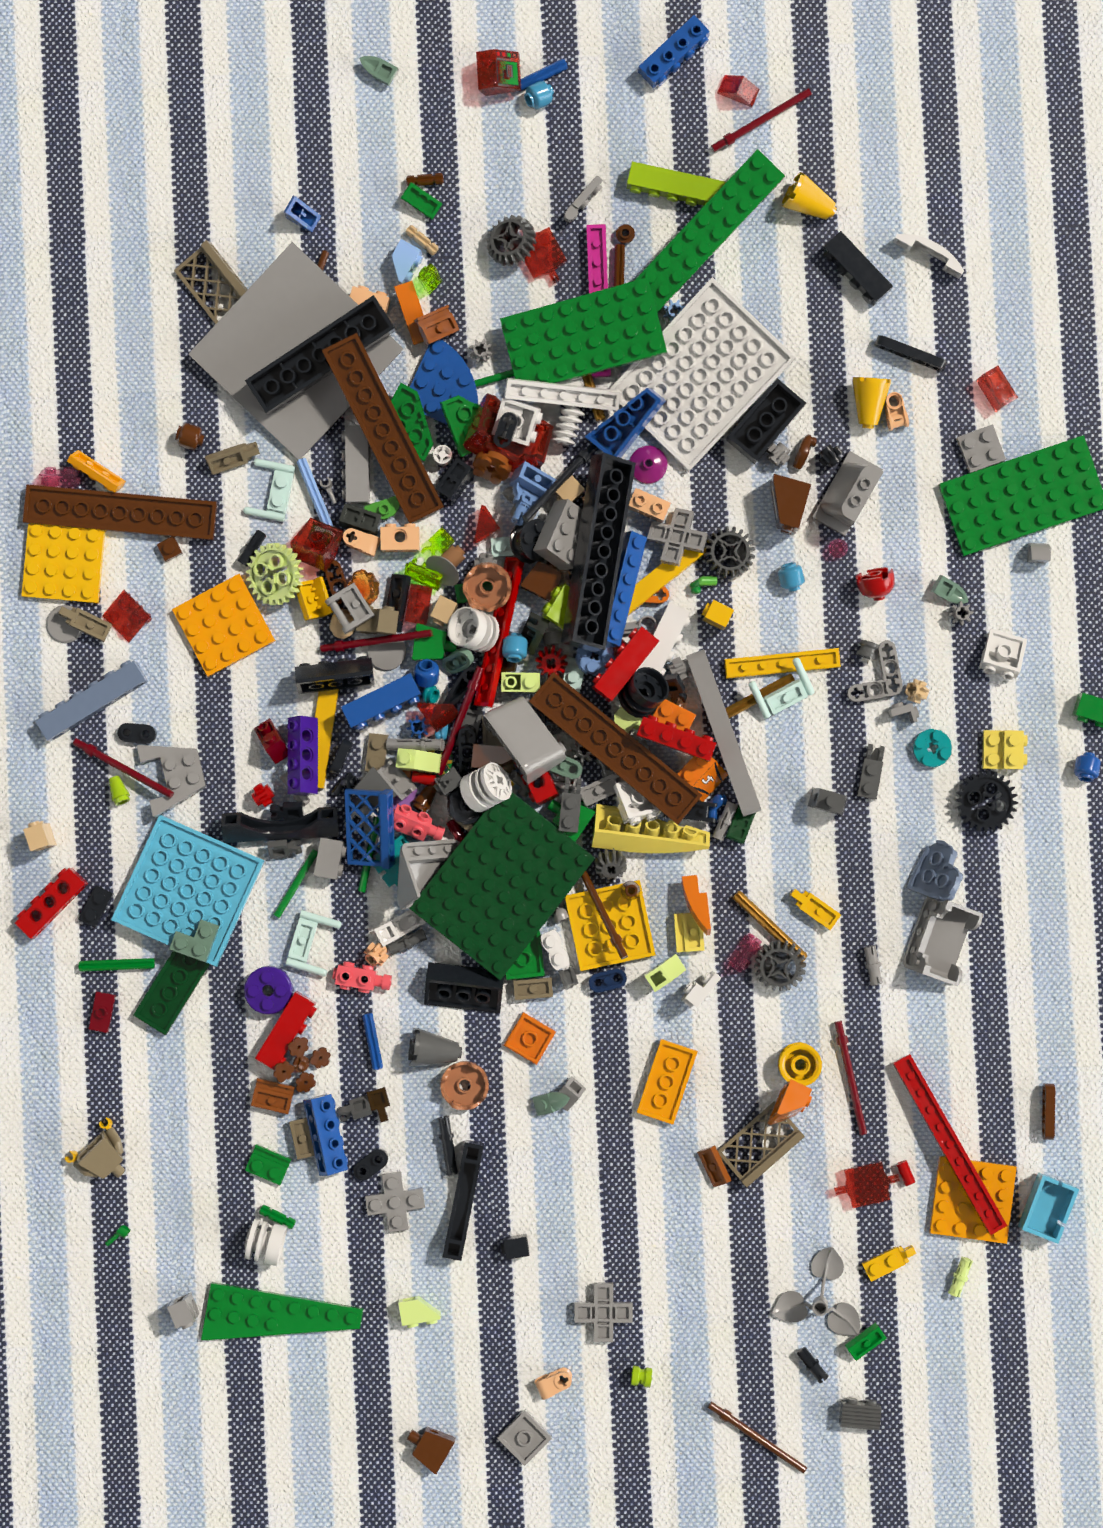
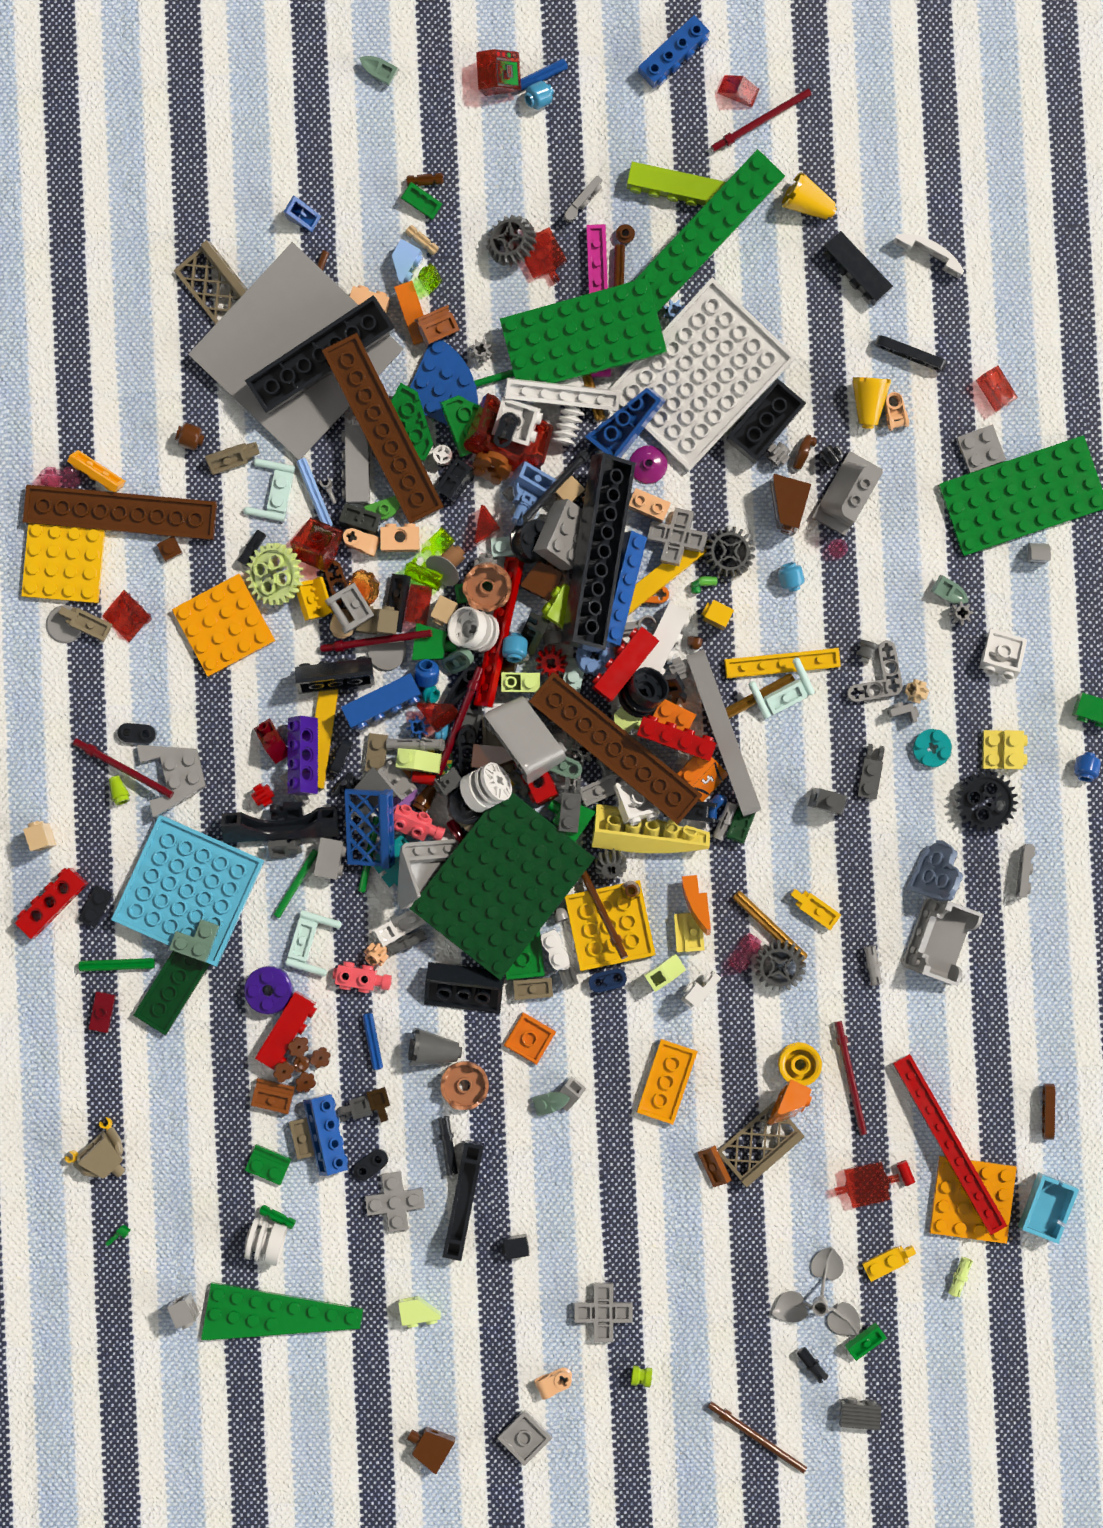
sand blue brick [35,660,148,742] -> none
red cylinder [856,567,895,601] -> none
none -> reddish brown hinge [687,636,703,650]
none -> light grey hinge [1016,844,1035,898]

